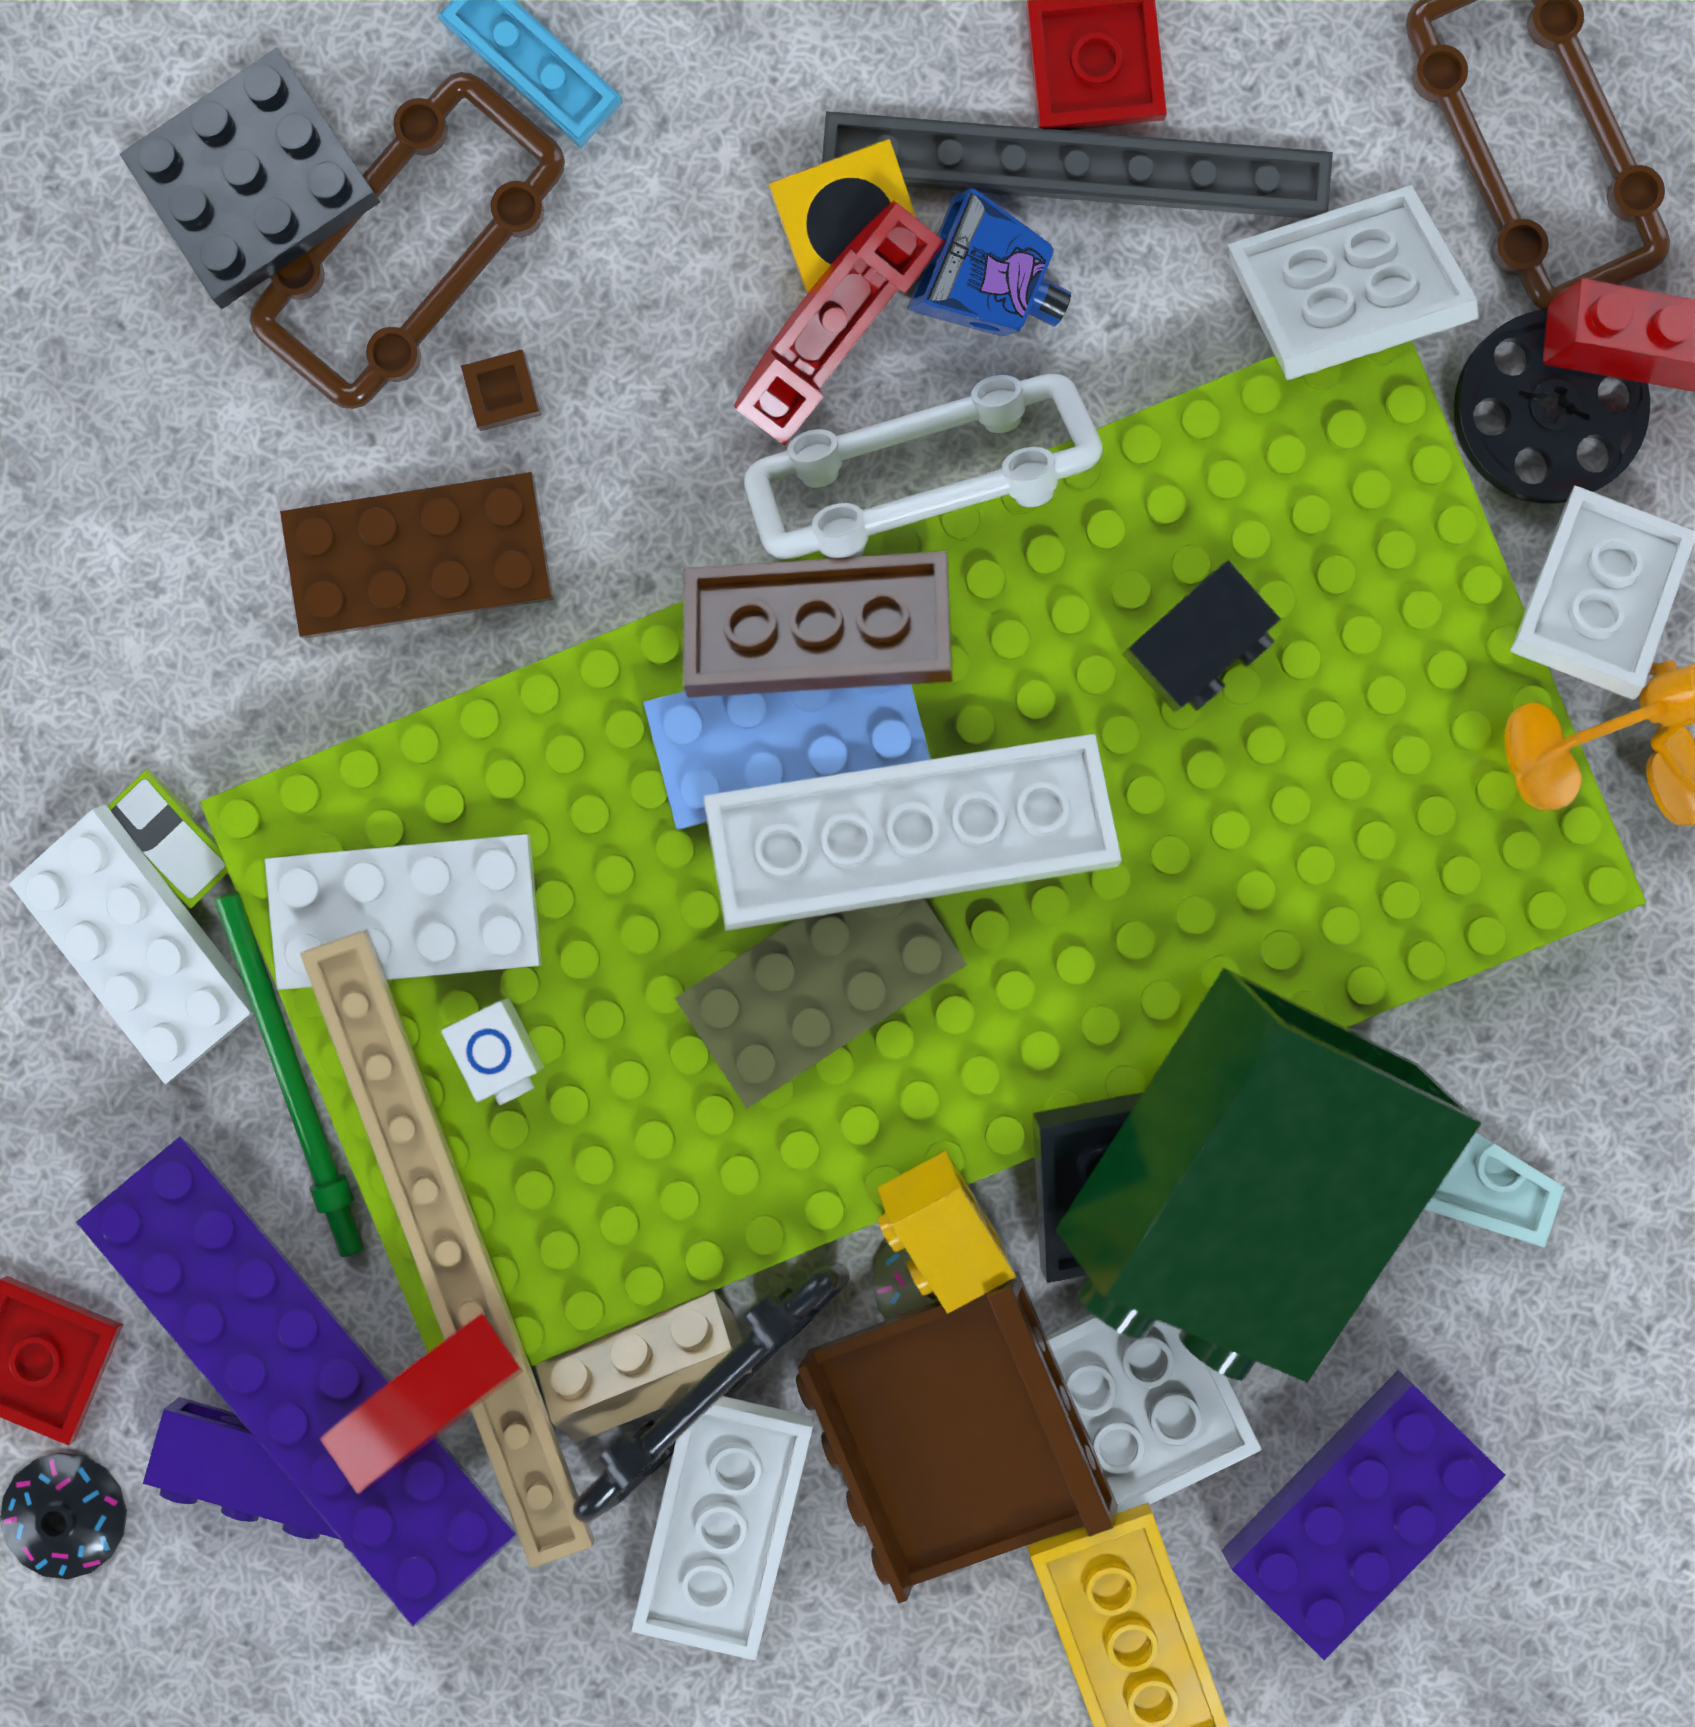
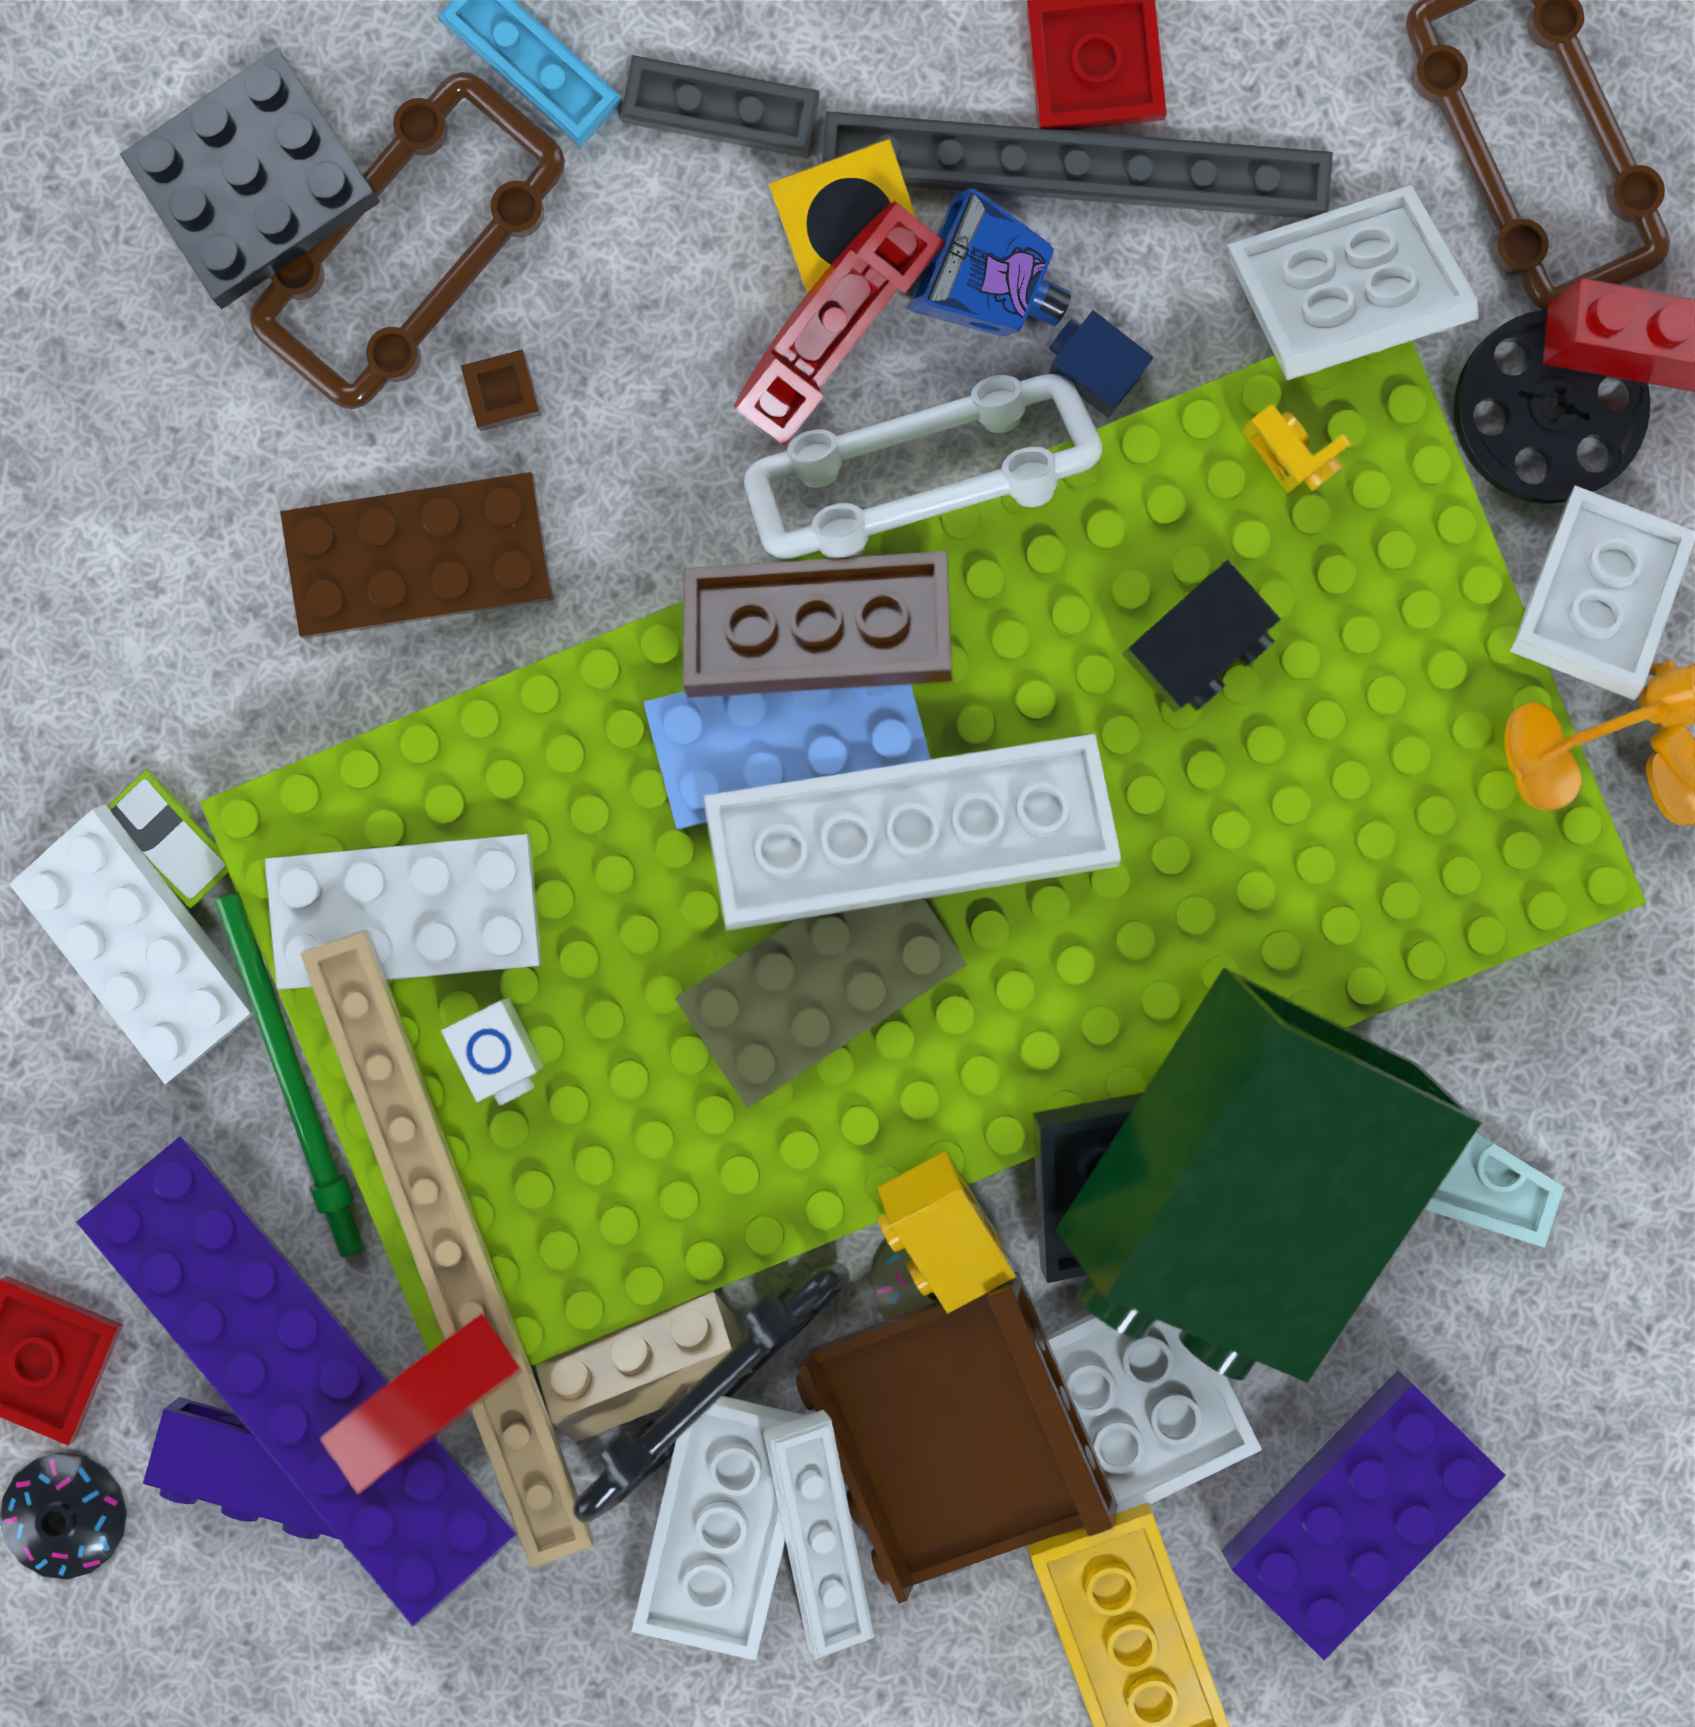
none -> dark grey tile [620,55,820,158]
none -> white tile [763,1410,874,1660]
none -> dark blue brick [1049,310,1154,418]
none -> yellow bracket [1240,403,1351,493]

